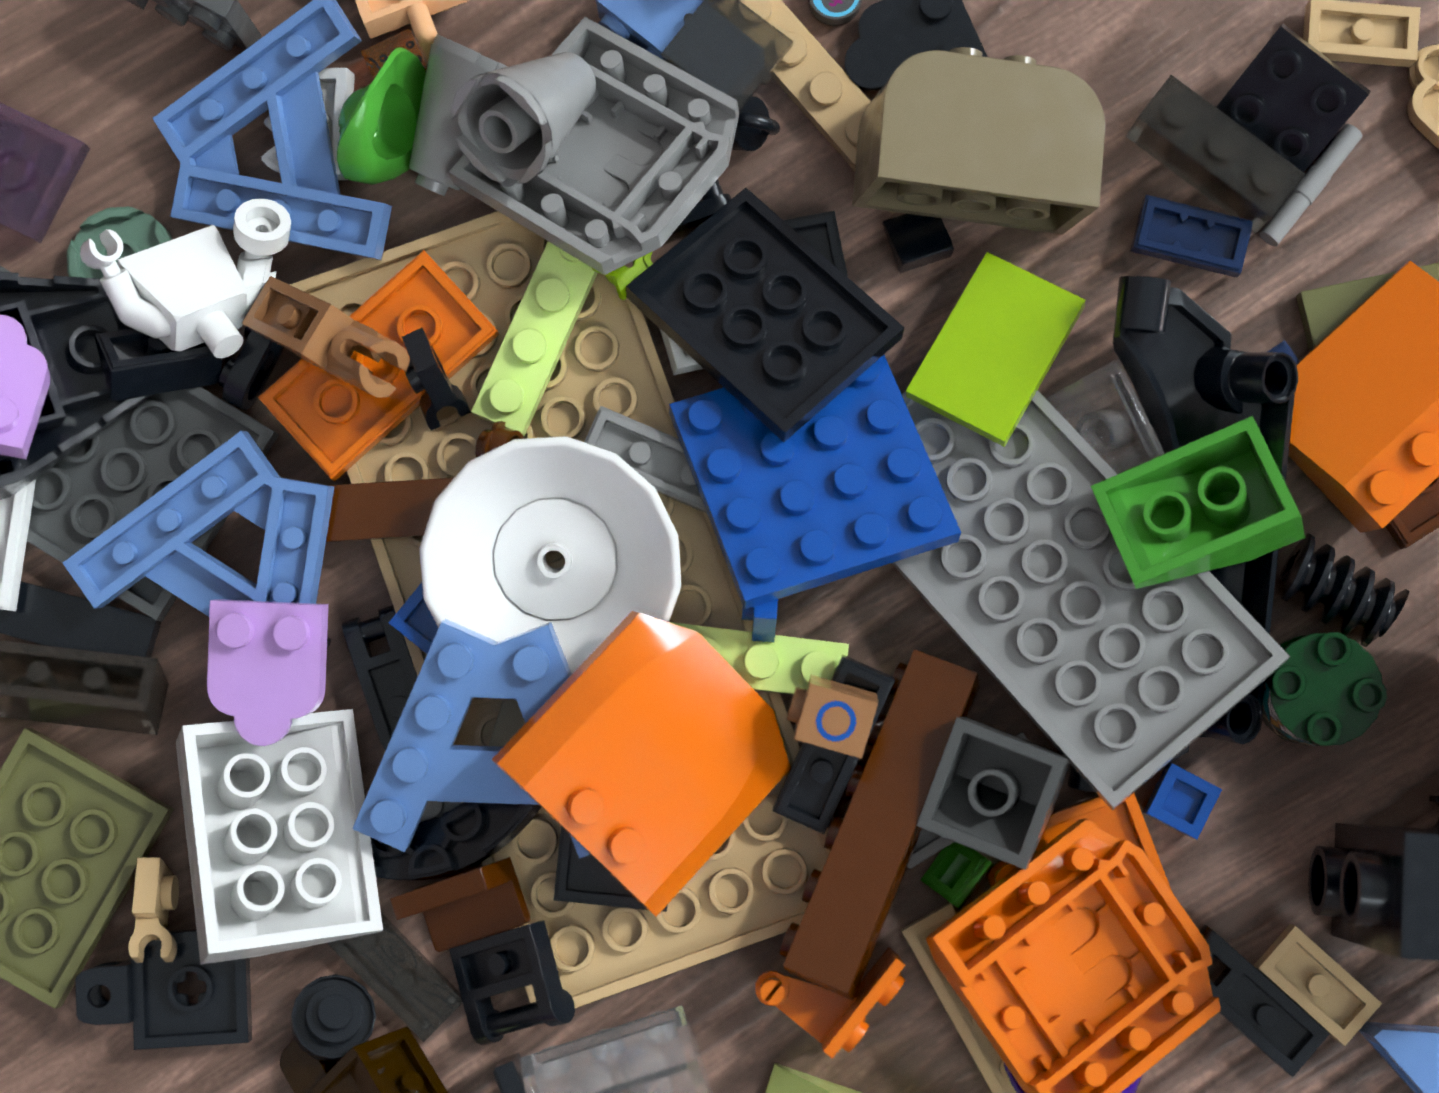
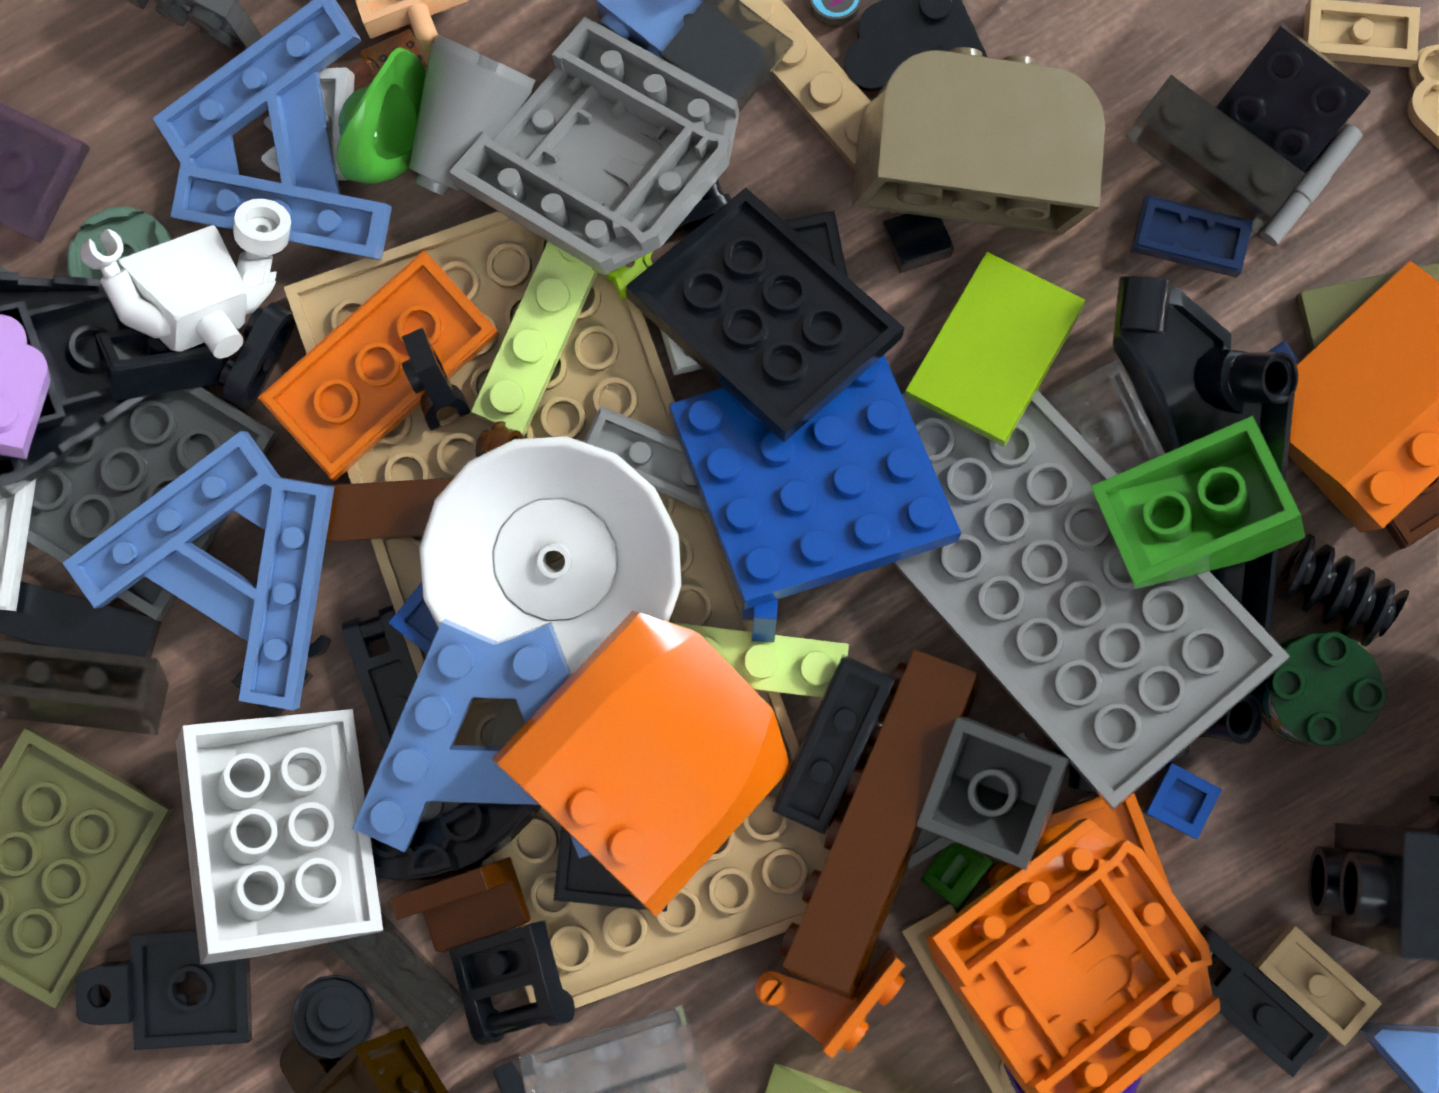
tan plate [128,857,179,963] -> none
lavender plate [207,599,329,746] -> none
medium nougat plate [241,276,410,398] -> none
light grey cone [451,52,596,184] -> none
black tile [732,96,780,151] -> none
medium nougat brick [786,675,878,759] -> none

